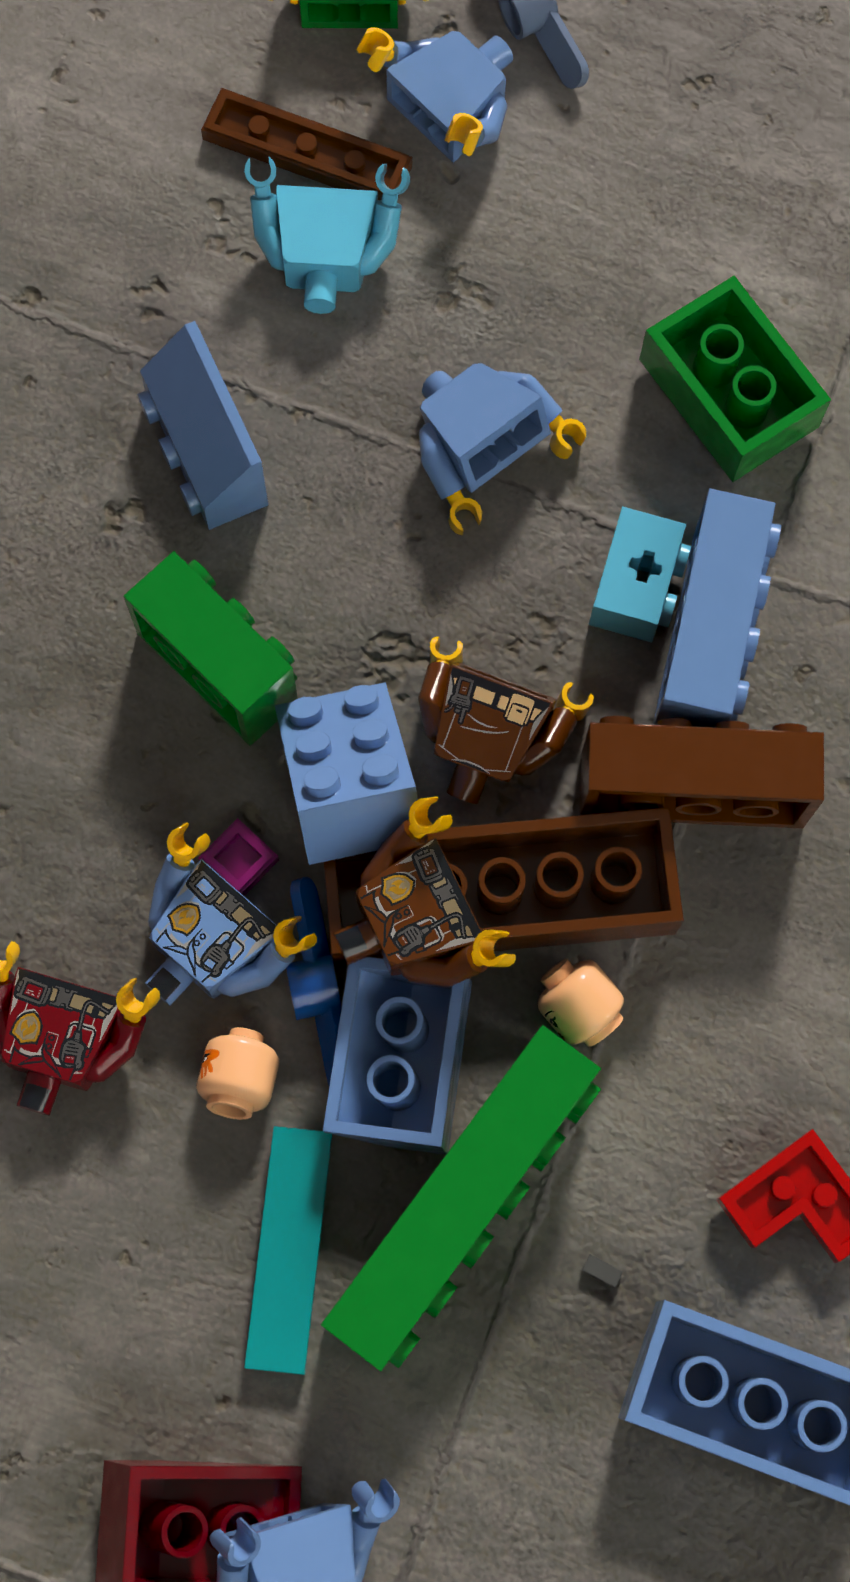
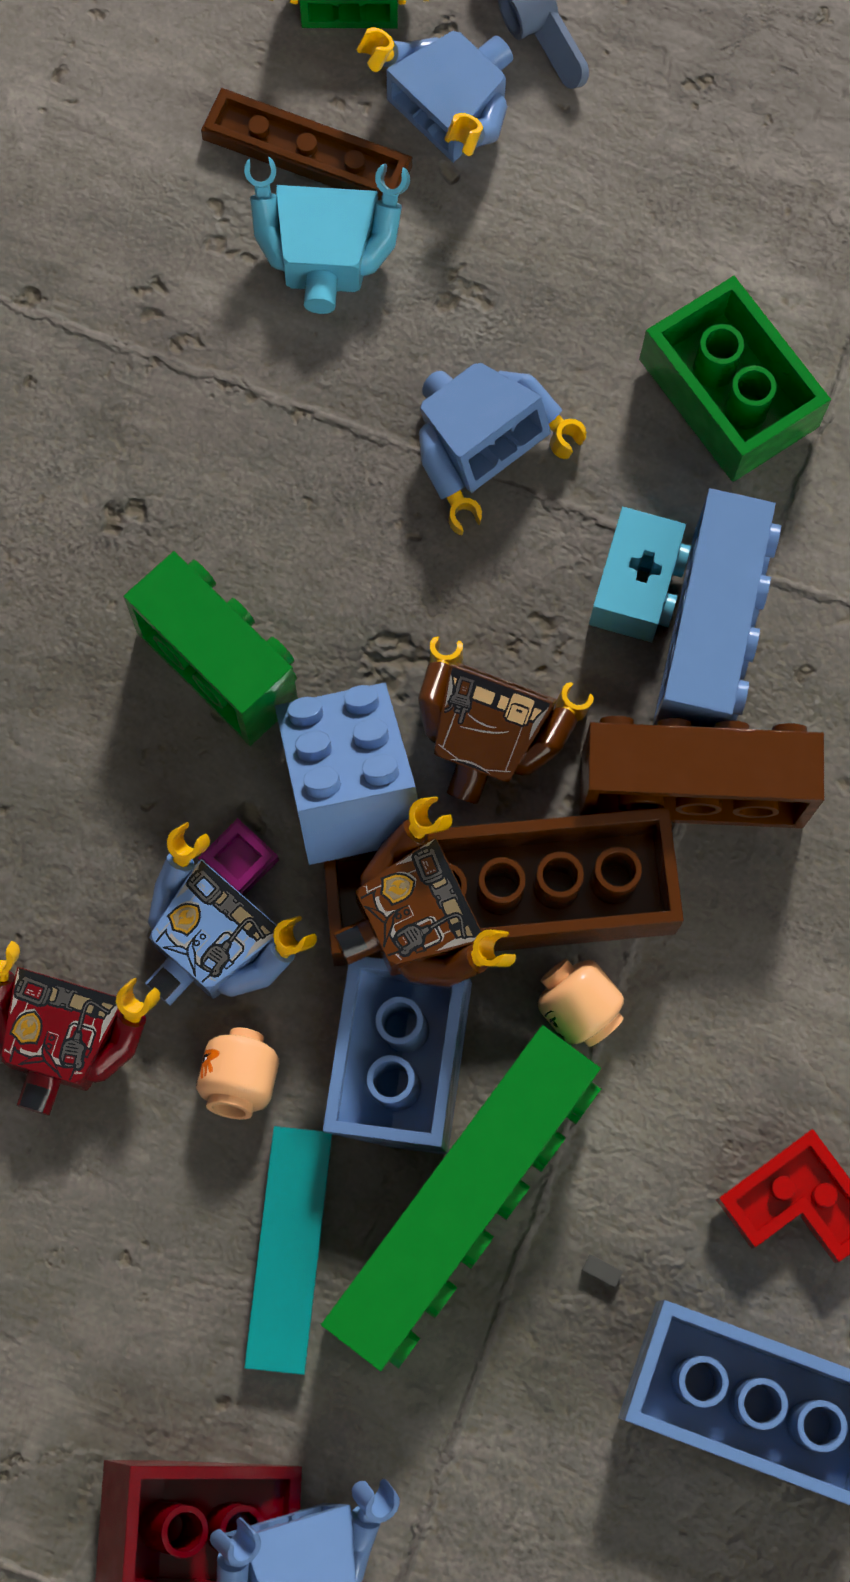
medium blue slope [137,321,268,530] -> none
blue piece [286,877,342,1086] -> none

